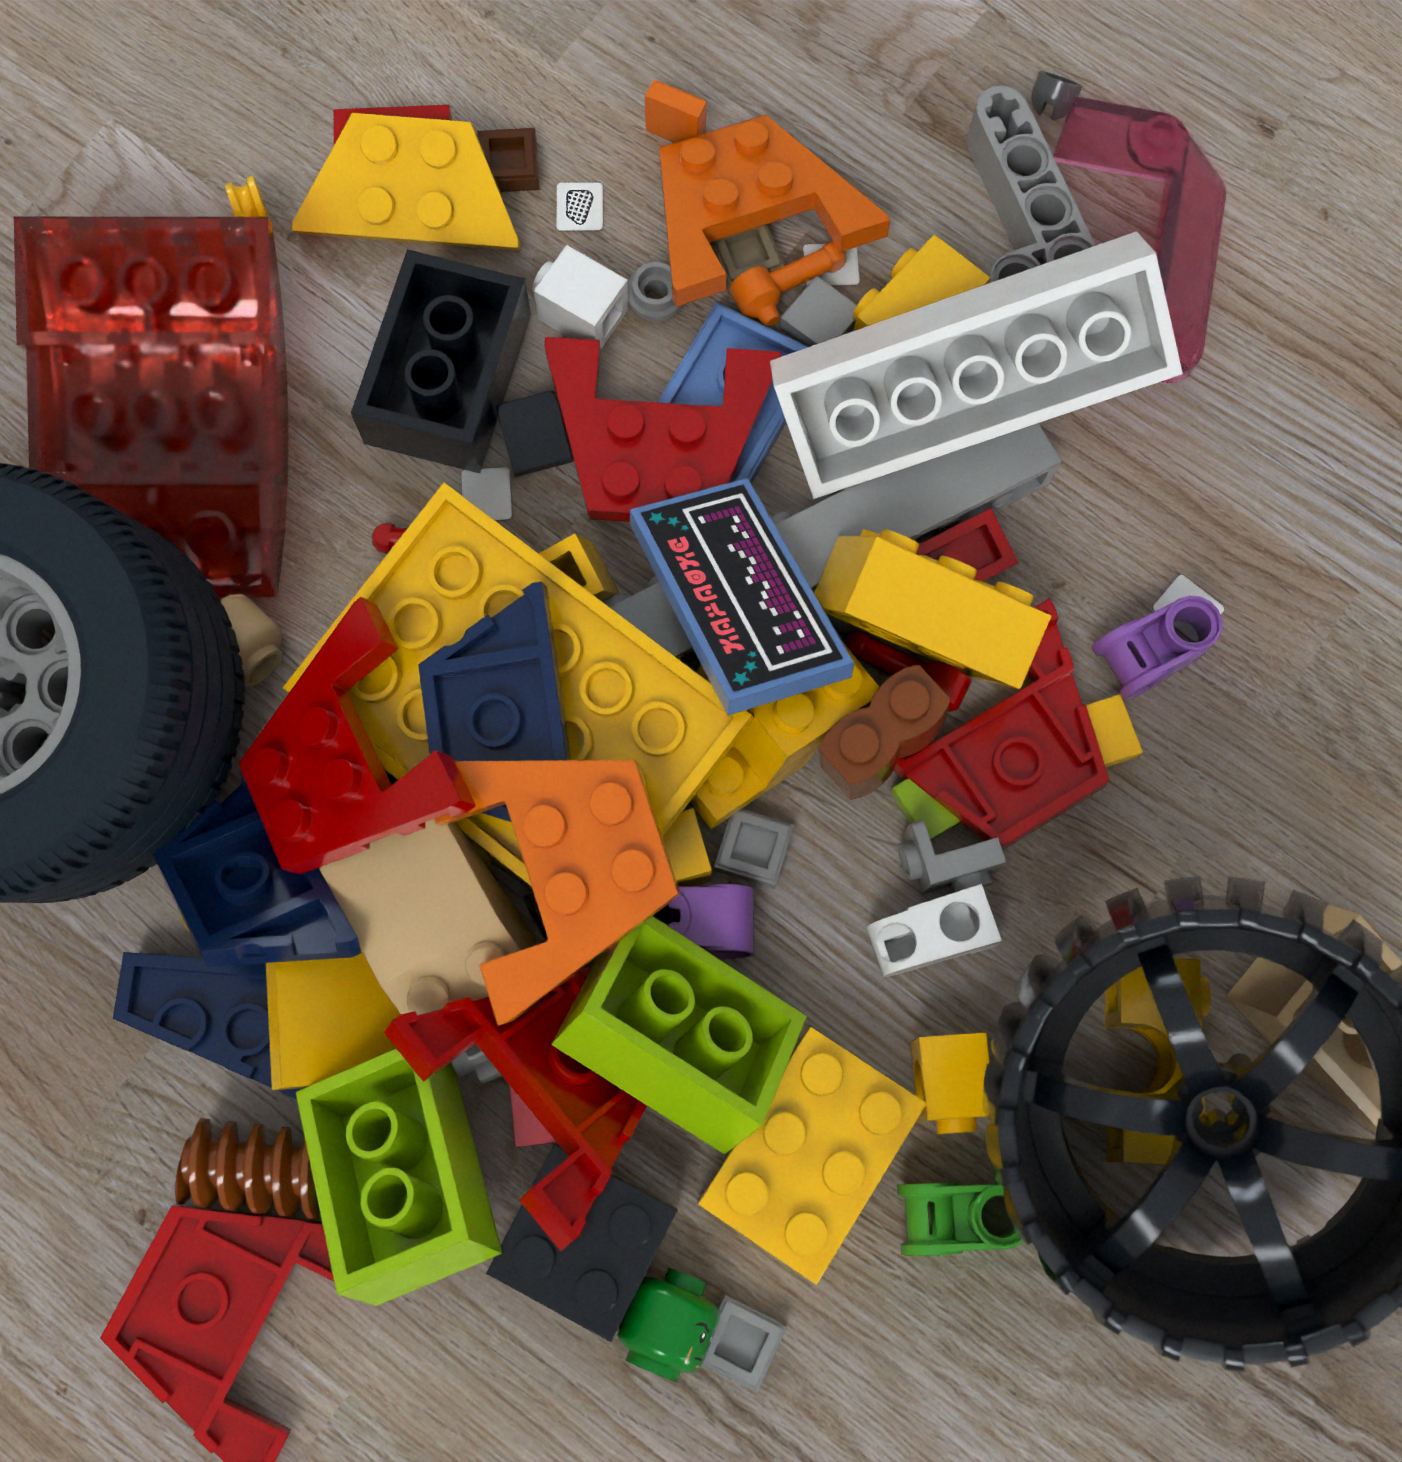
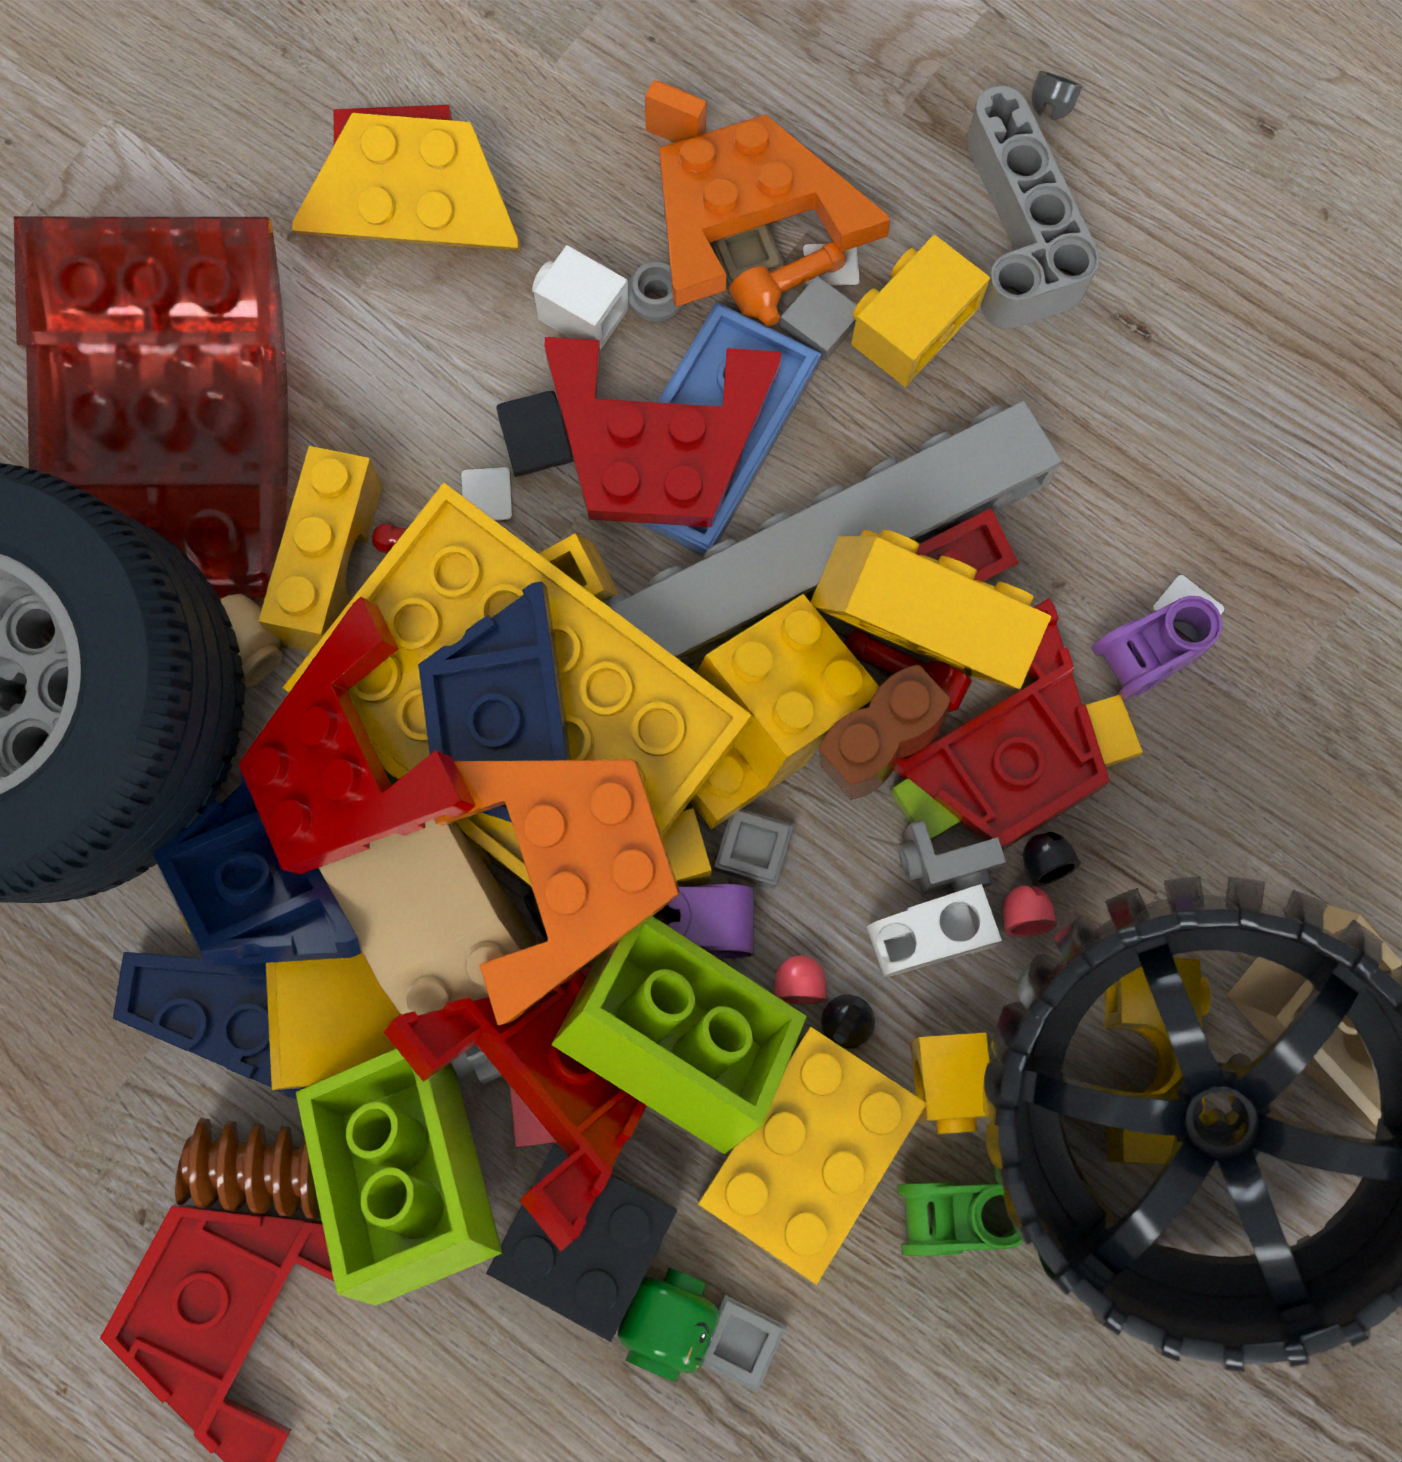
yellow bush [225,175,272,236] -> none
black brick [351,249,531,474] -> none
reddish brown tile [477,128,539,192] -> none
white sticker [556,183,603,231] -> none
tile [630,478,854,715] -> none
white brick [770,231,1183,499] -> none
clear pink windscreen [1053,96,1226,383] -> none
none -> yellow arch [258,446,382,652]
none -> coral hinge [774,955,827,1005]
none -> black hinge [821,995,875,1049]
none -> coral hinge [1002,885,1057,937]
none -> black hinge [1022,832,1081,886]

